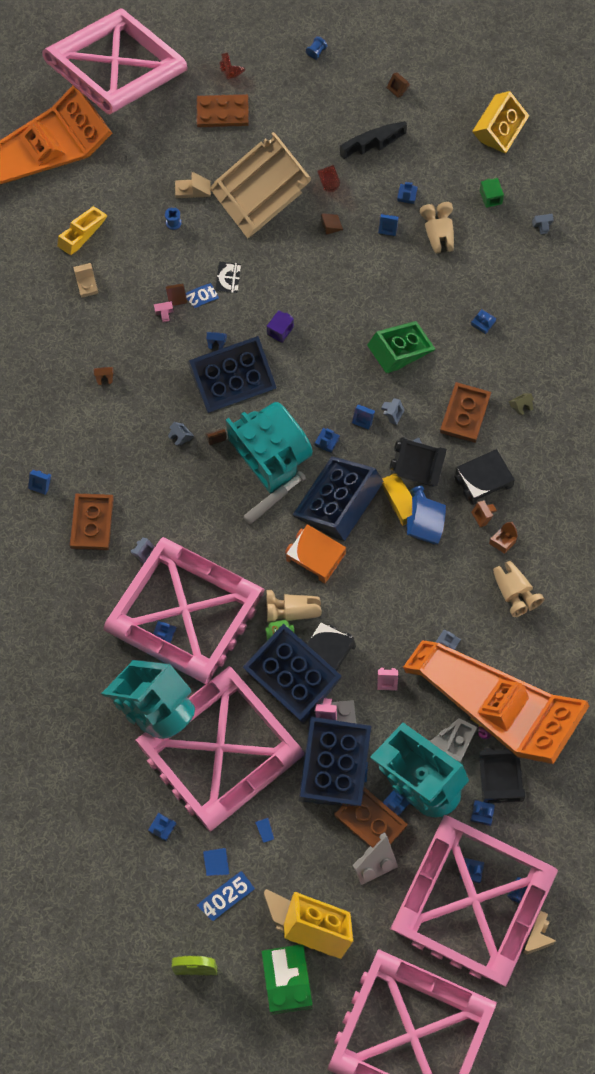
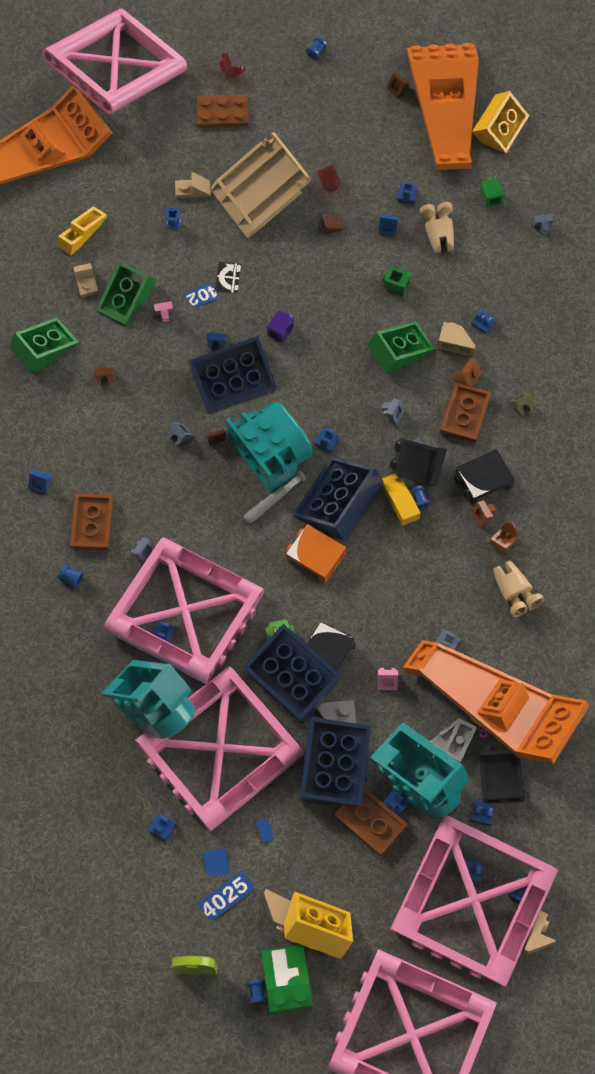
reddish brown slope [166,283,187,306] -> none
tan piece [266,590,322,623] -> none
bright pink tile [315,698,337,721] -> none
black slope [340,121,407,159] -> none
blue tile [352,405,375,430] -> none
light grey wing [353,833,398,885] -> none
blue slope [407,495,446,544] -> none
none -> green slope [9,317,79,373]
none -> blue bush [58,564,84,588]
none -> green slope [96,261,157,325]
none -> blue bush [246,979,267,1005]
none -> green brick [382,266,411,296]
none -> orange wing [407,43,479,170]
none -> tan slope [438,322,475,357]
none -> dark orange plate [452,358,482,386]

